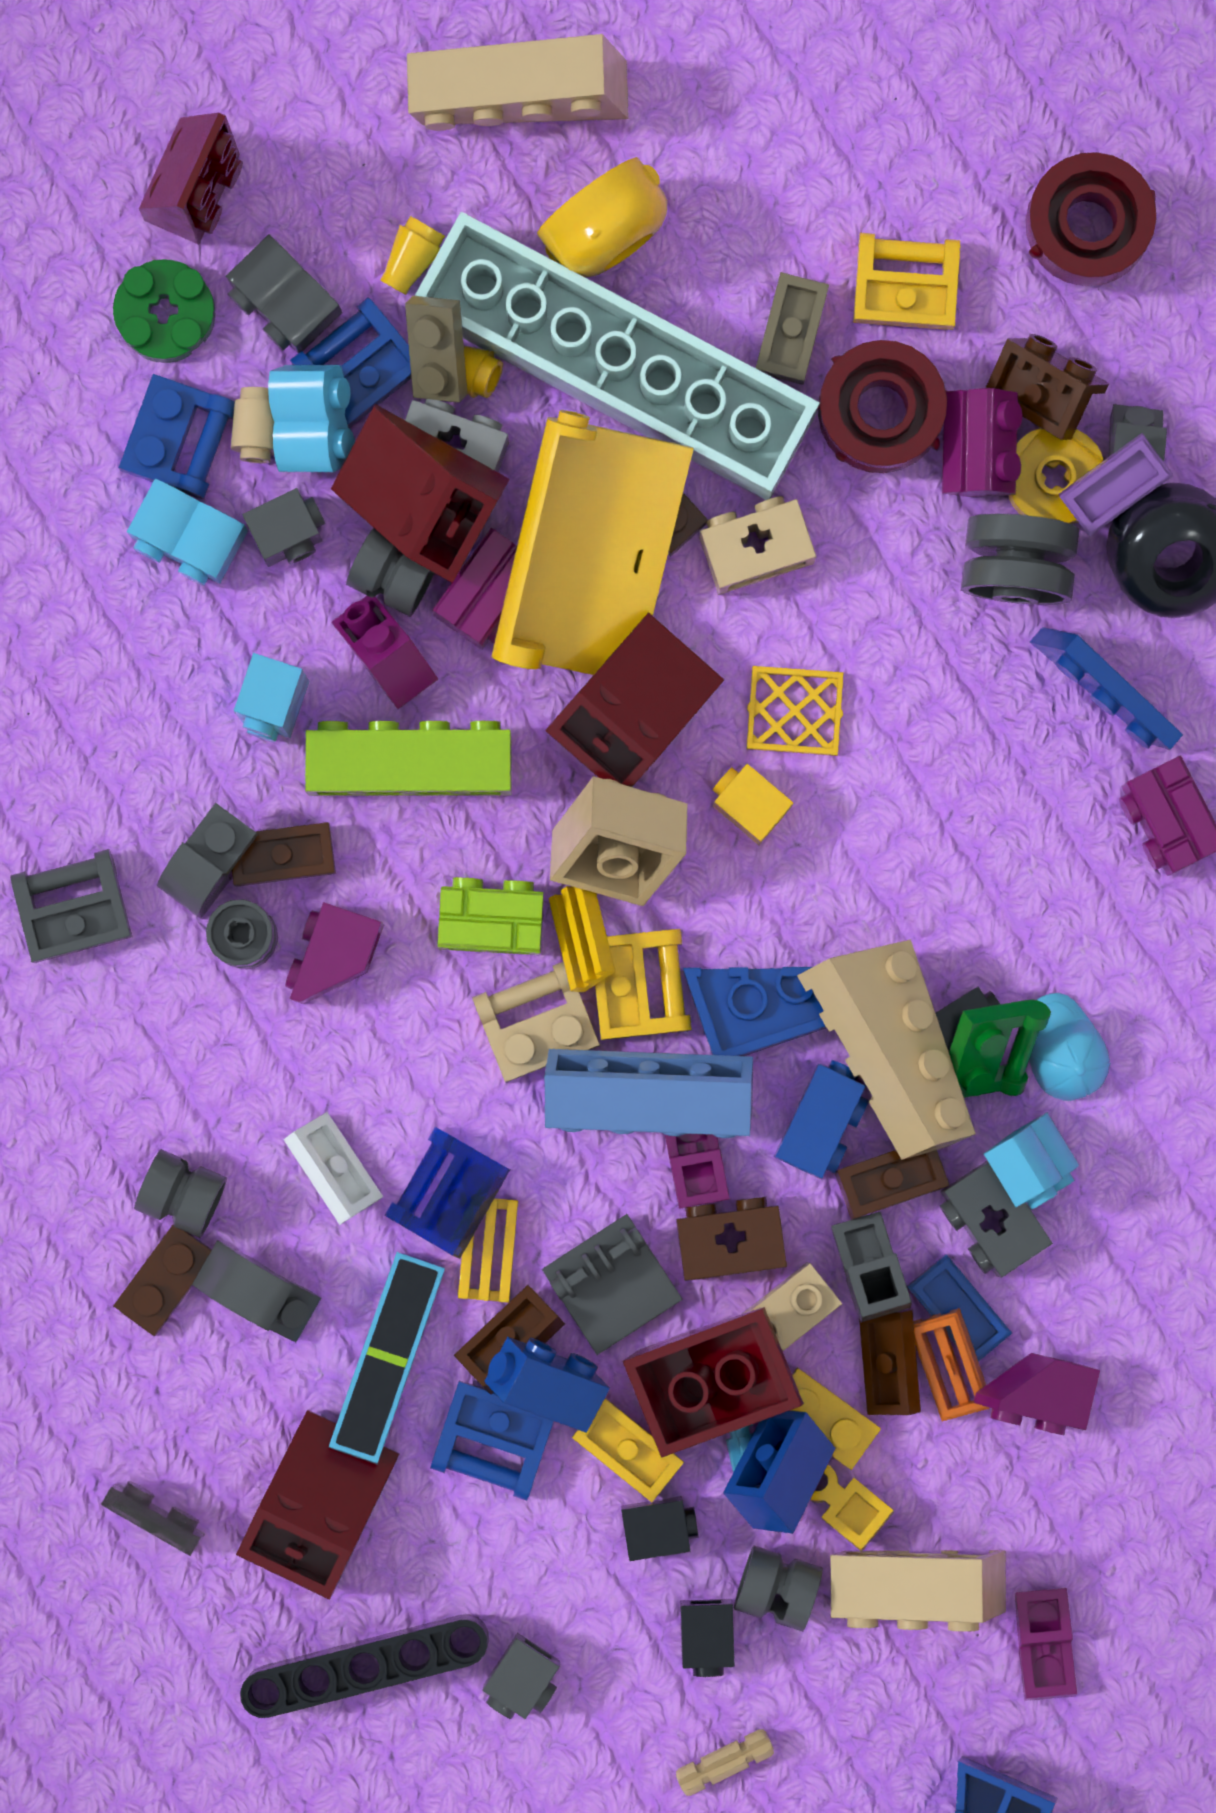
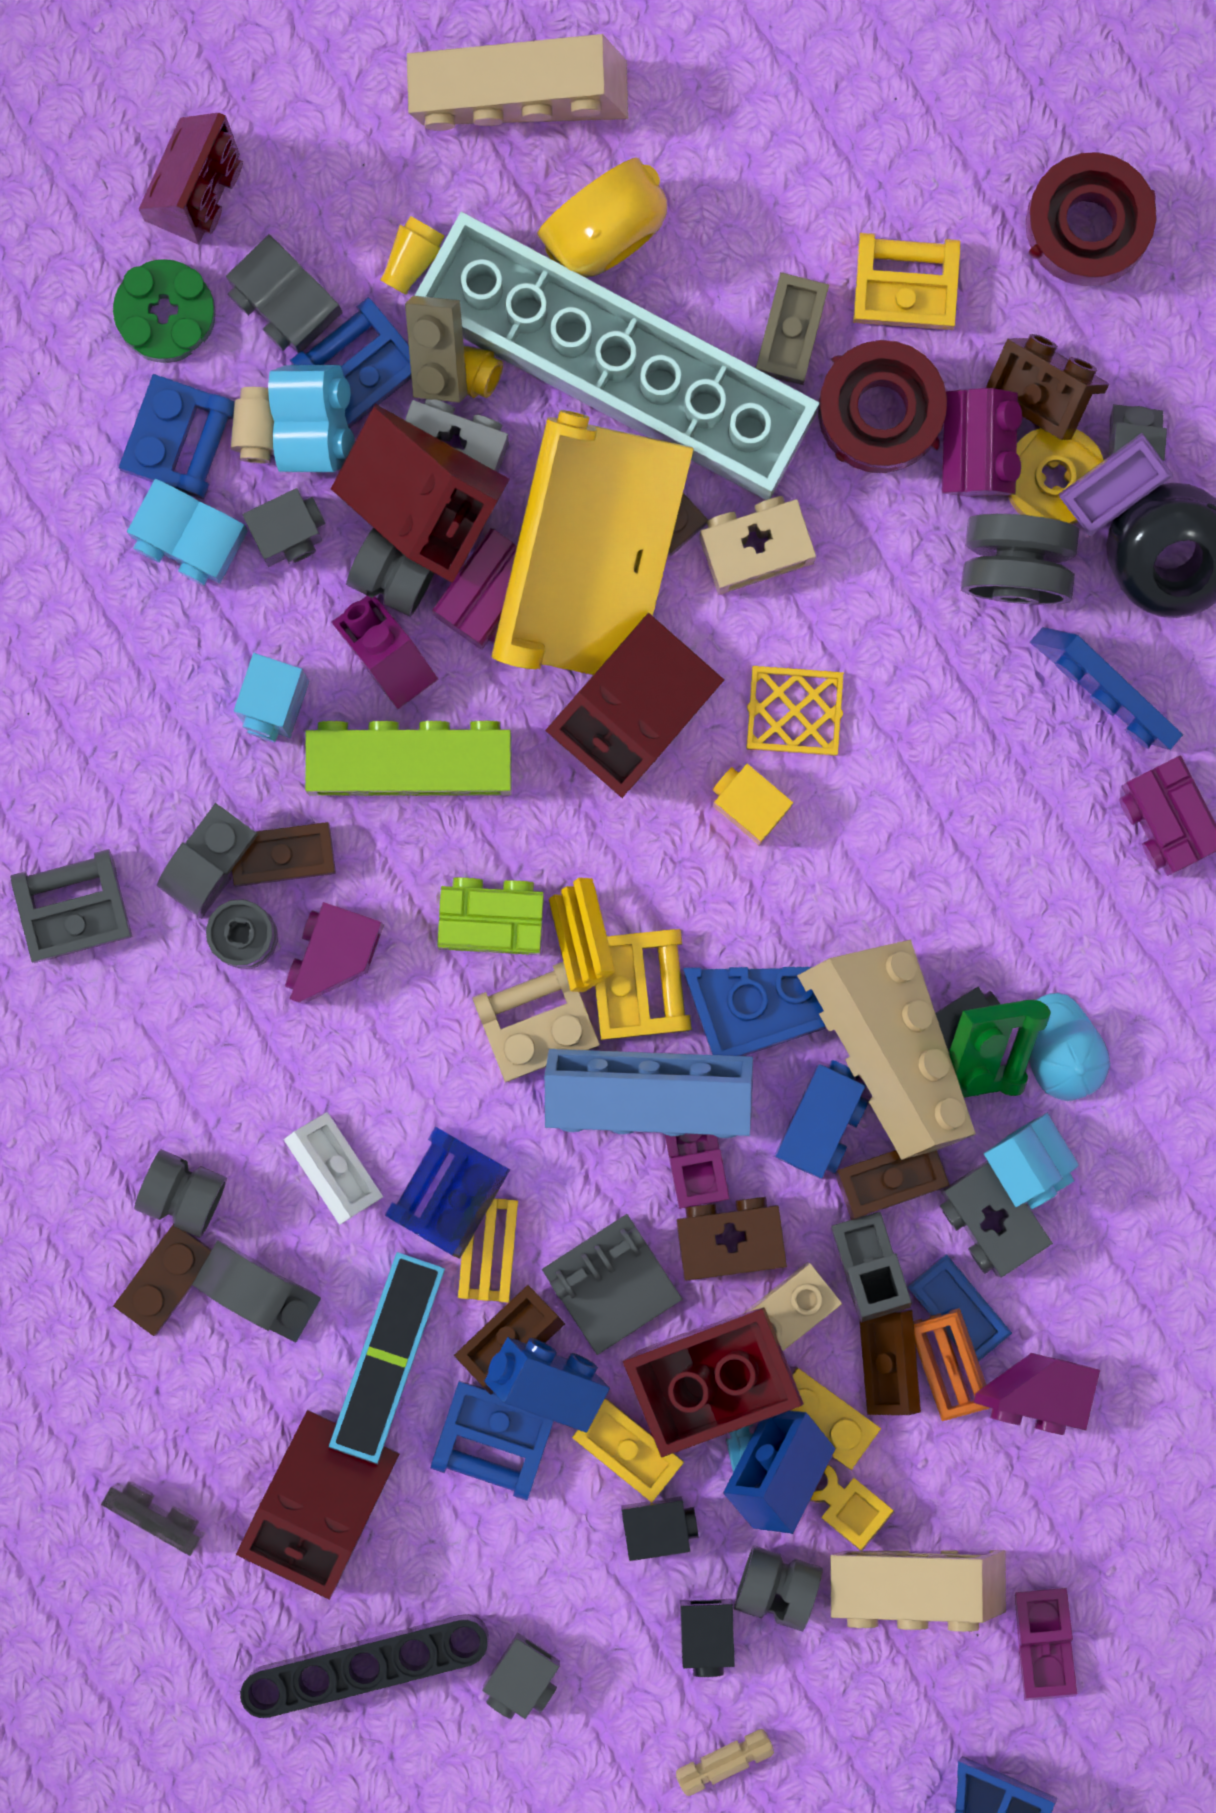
tan brick [550,776,688,906] -> none

